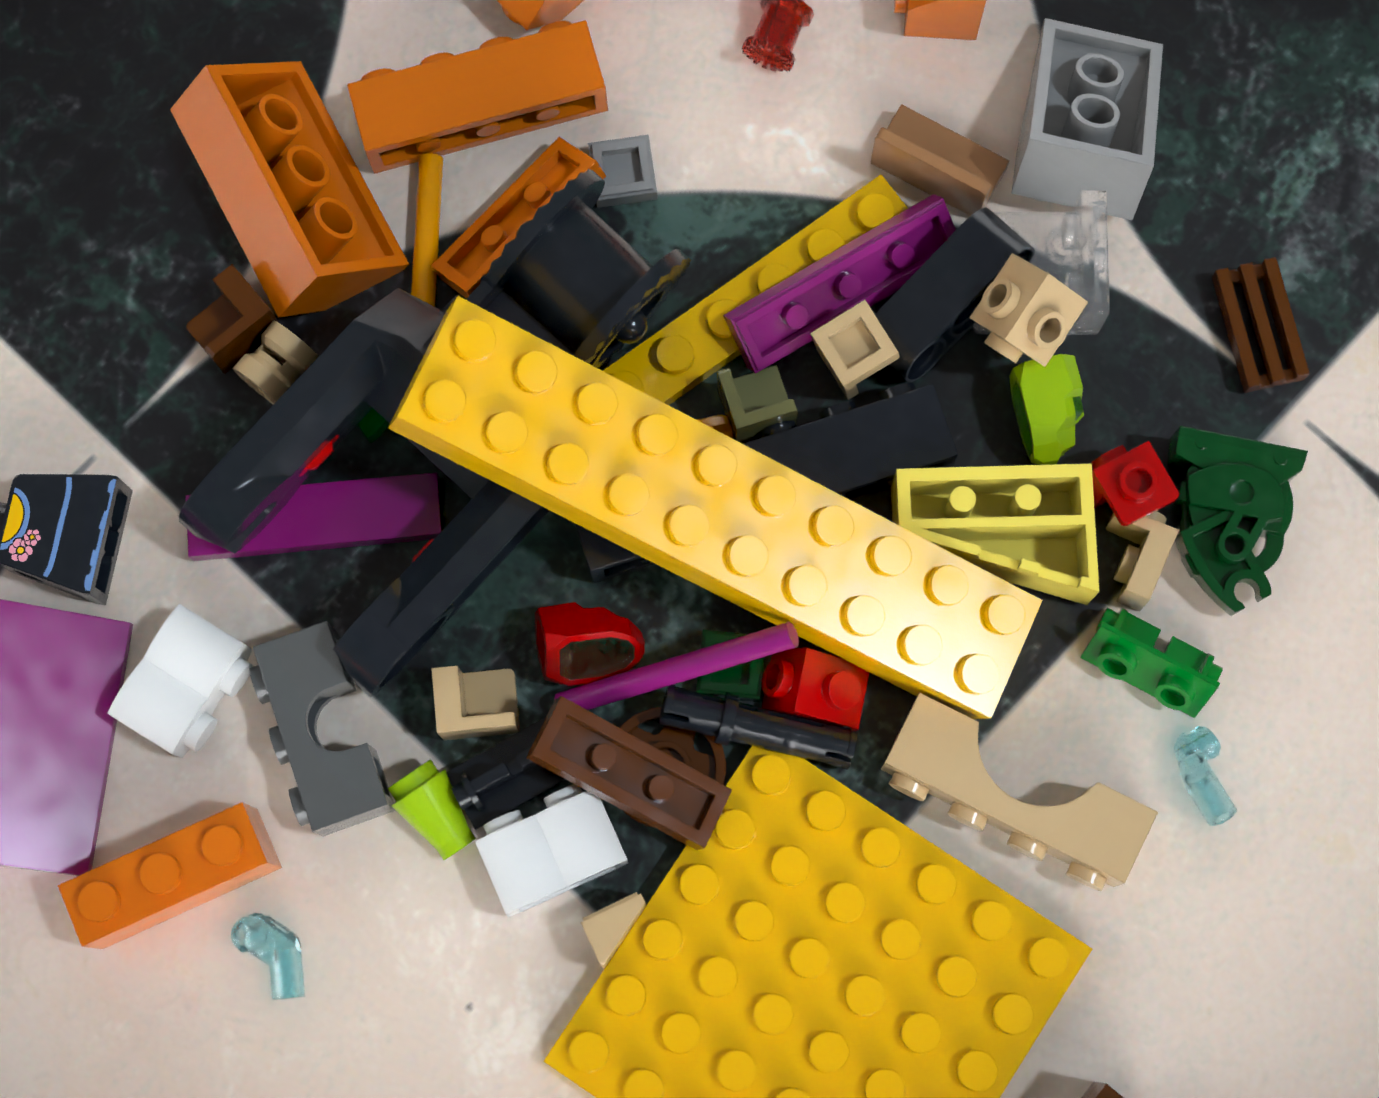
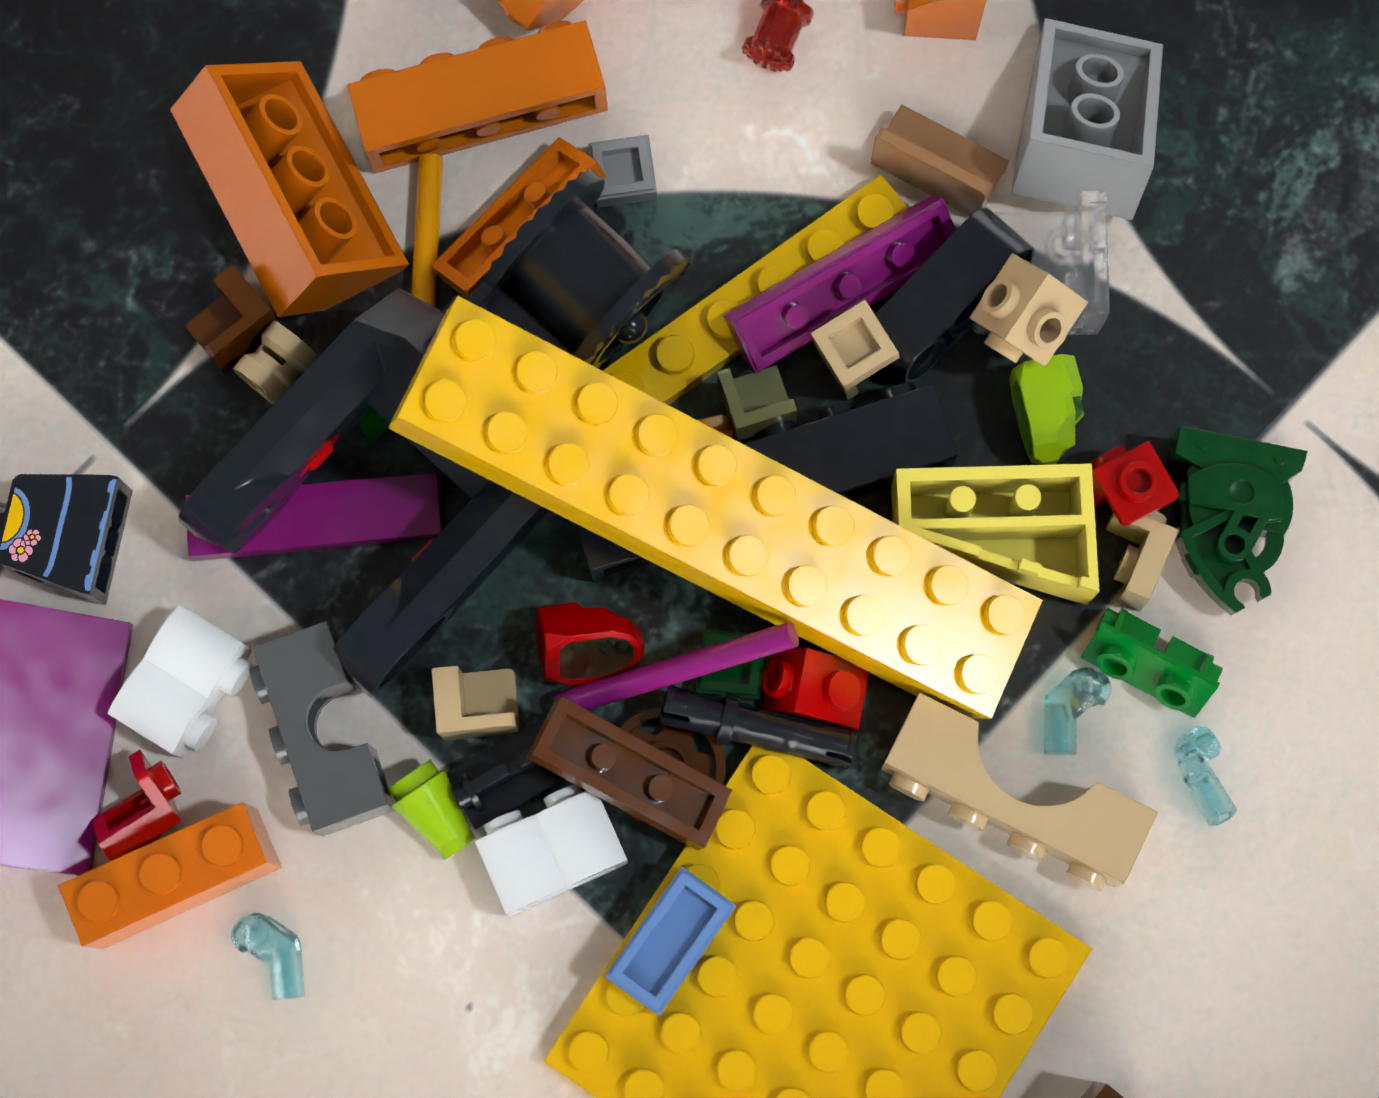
tan slope [581,892,647,968] -> none
reddish brown tile [1212,257,1310,393] -> none
none -> red bracket [92,749,182,861]
none -> medium blue tile [604,867,736,1016]
none -> clear light blue arm [1044,667,1112,755]

